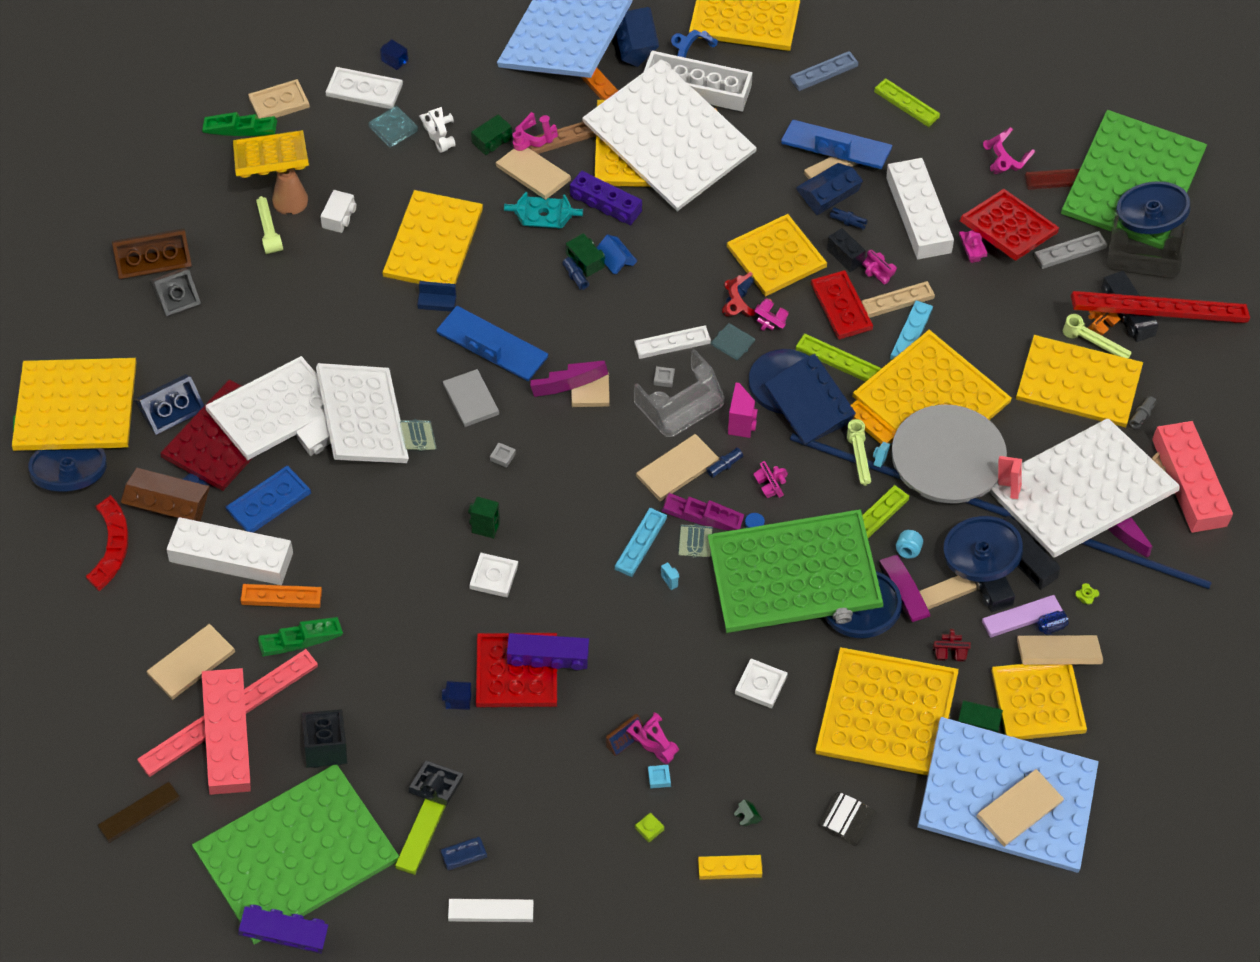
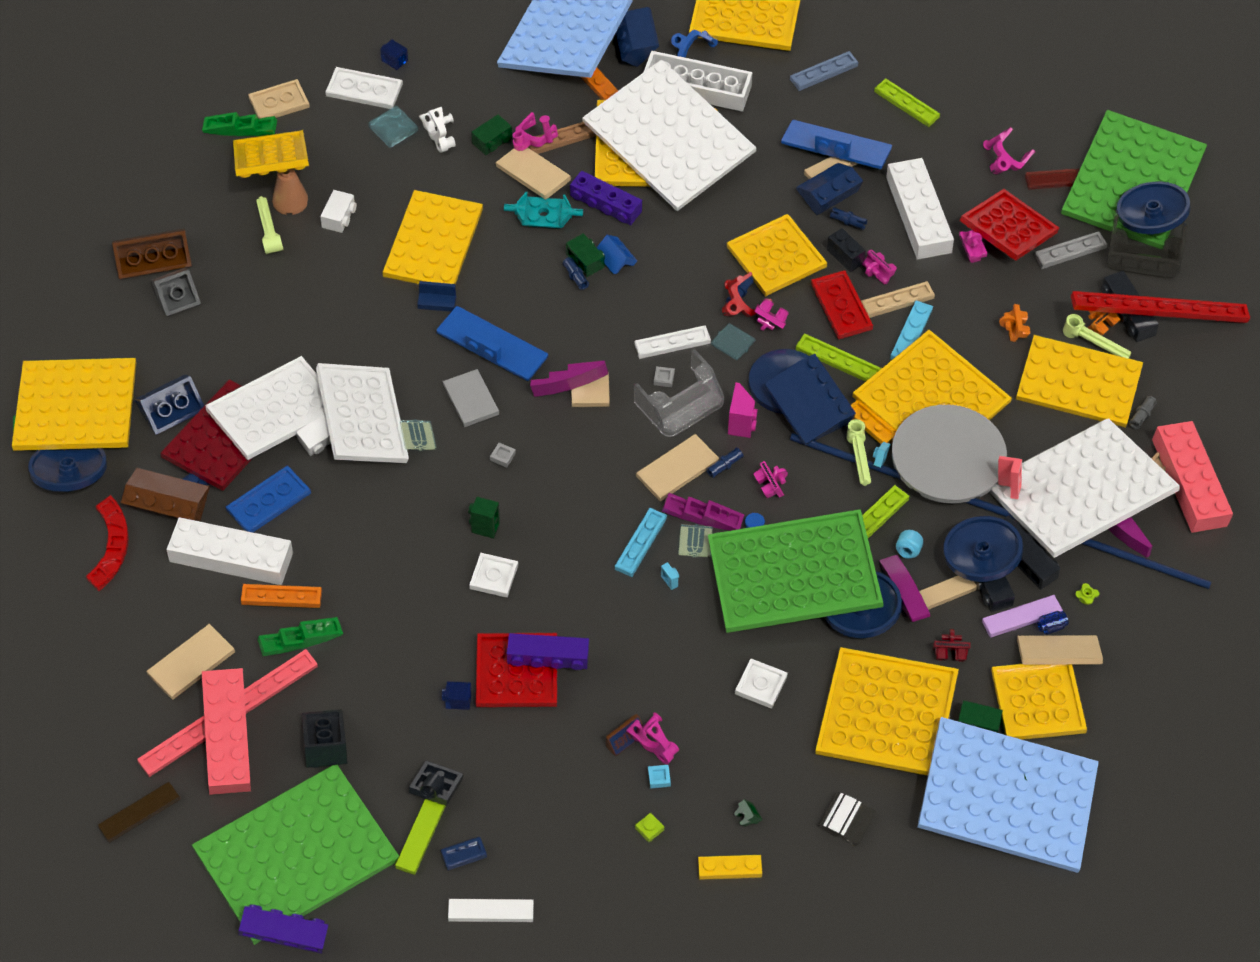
light grey plate [833,608,853,624] -> none
tan tile [976,769,1064,847] -> none
none -> orange hips [999,304,1030,342]

